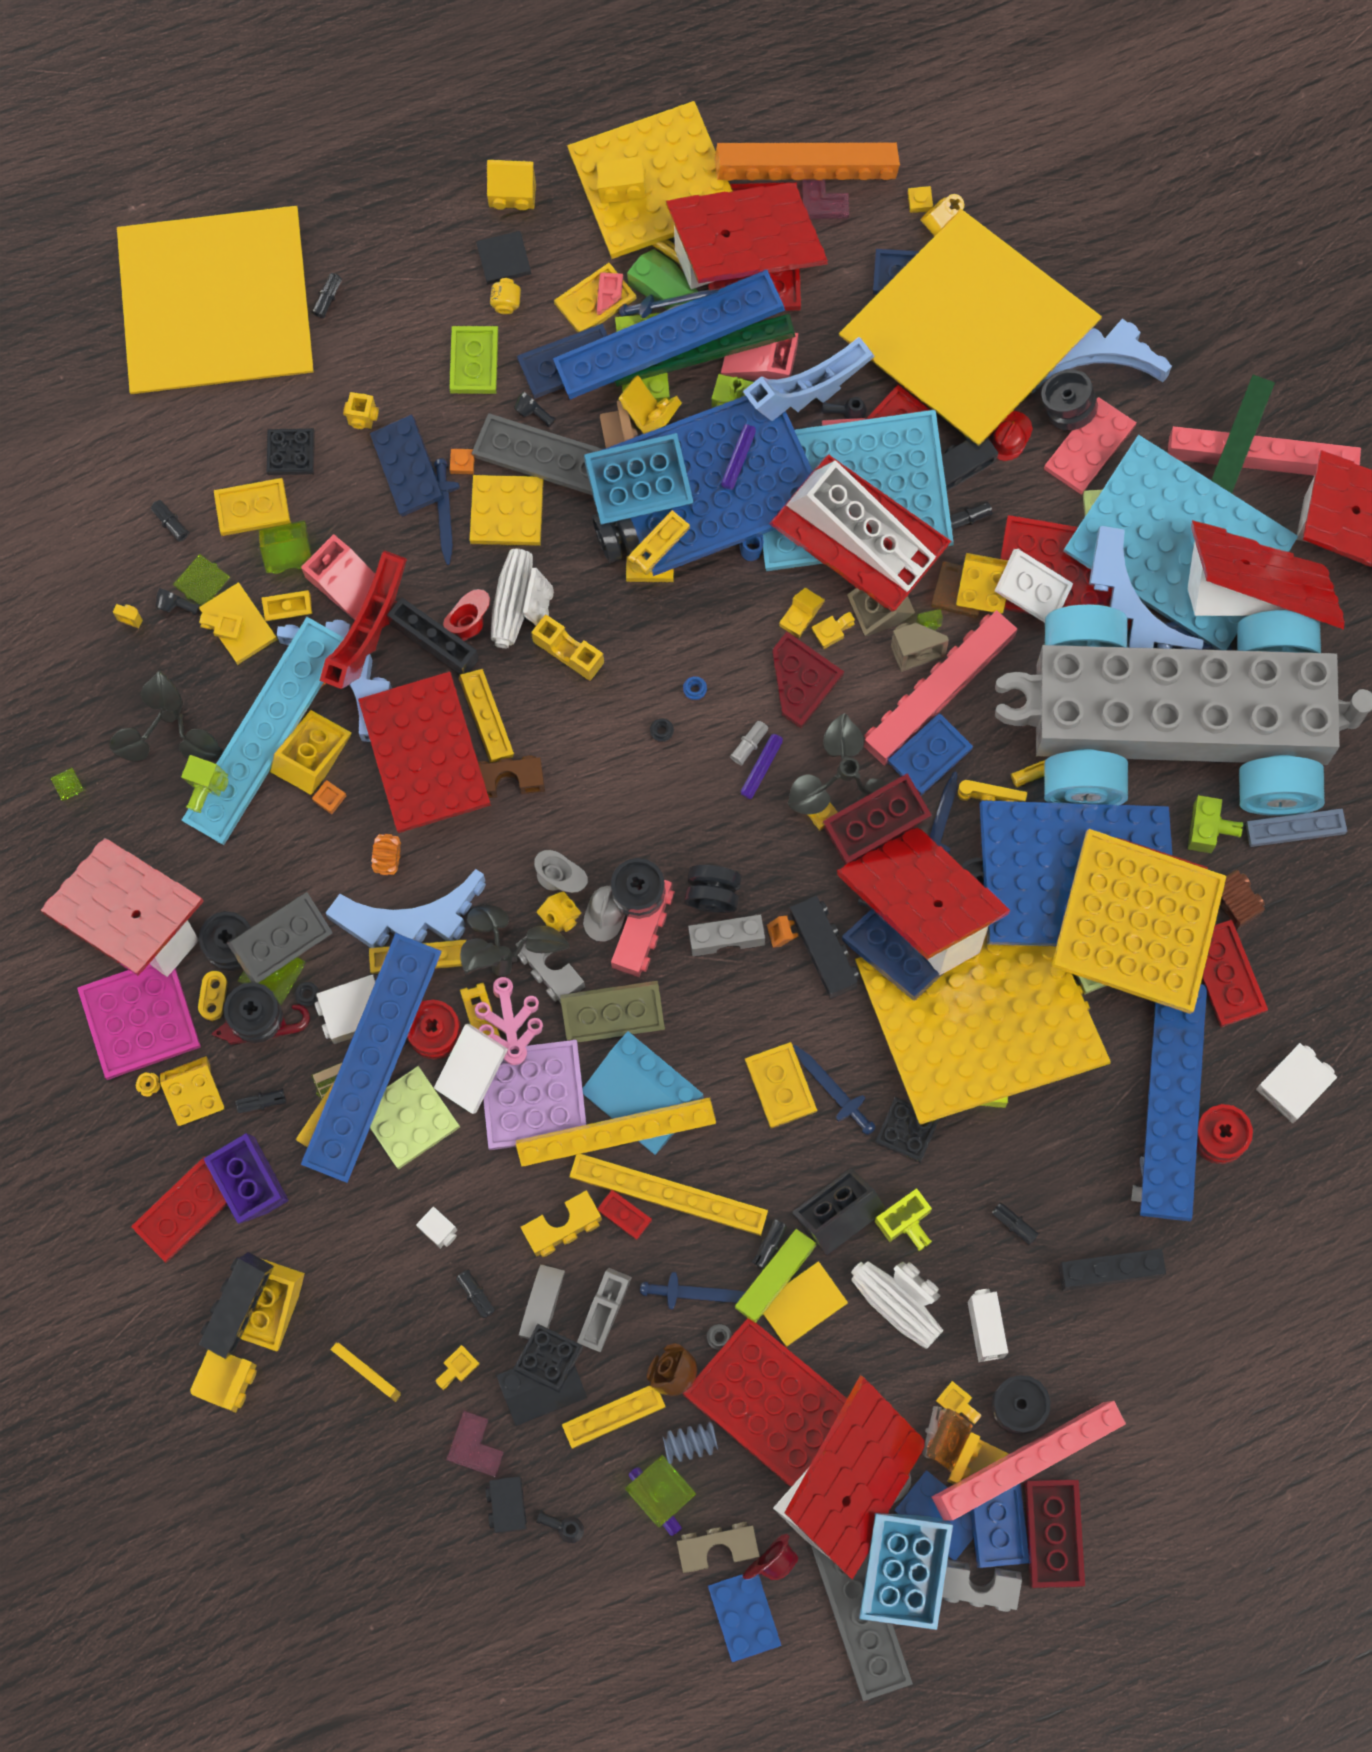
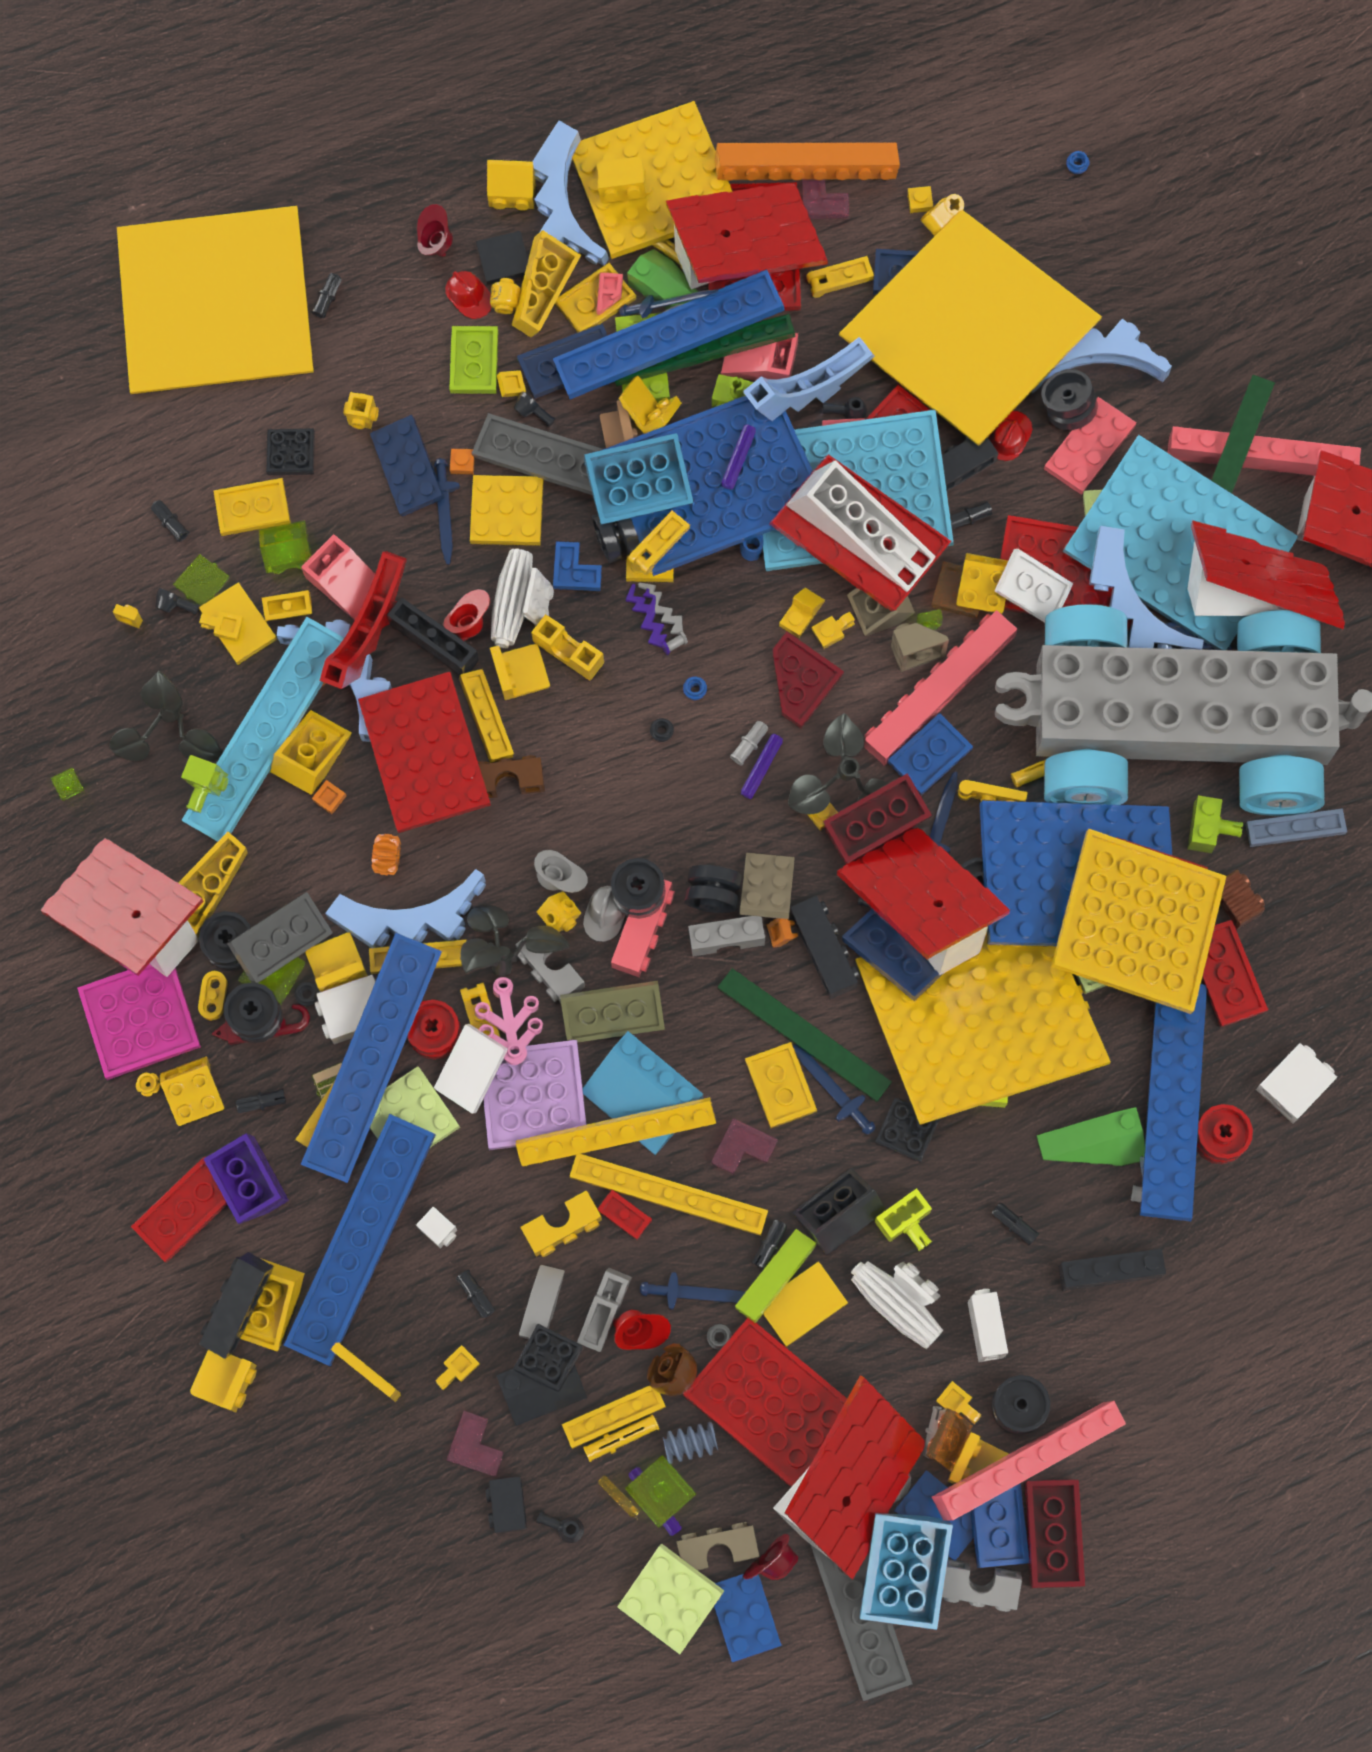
none -> yellow wedge [179,832,248,939]
none -> blue plate [284,1114,436,1366]
none -> yellow bracket [305,932,368,992]
none -> dark red piece [417,204,453,257]
none -> red piece [445,271,492,319]
none -> yellow bracket [490,644,550,700]
none -> yellow plate [497,370,526,397]
none -> yellow wedge [512,230,581,337]
none -> light blue arch [533,121,609,266]
none -> blue plate [553,542,602,591]
none -> yellow pin [583,1414,659,1462]
none -> clear yellow tile [598,1475,640,1518]
none -> red piece [613,1310,671,1350]
none -> yellowish green plate [618,1544,724,1654]
none -> piece [626,583,688,655]
none -> clear pink plate [711,1118,778,1175]
none -> dark green tile [718,968,892,1103]
none -> dark tan plate [740,853,795,919]
none -> yellow plate [806,256,874,298]
none -> bright green wedge [1036,1107,1145,1166]
none -> blue plate [1066,151,1089,174]

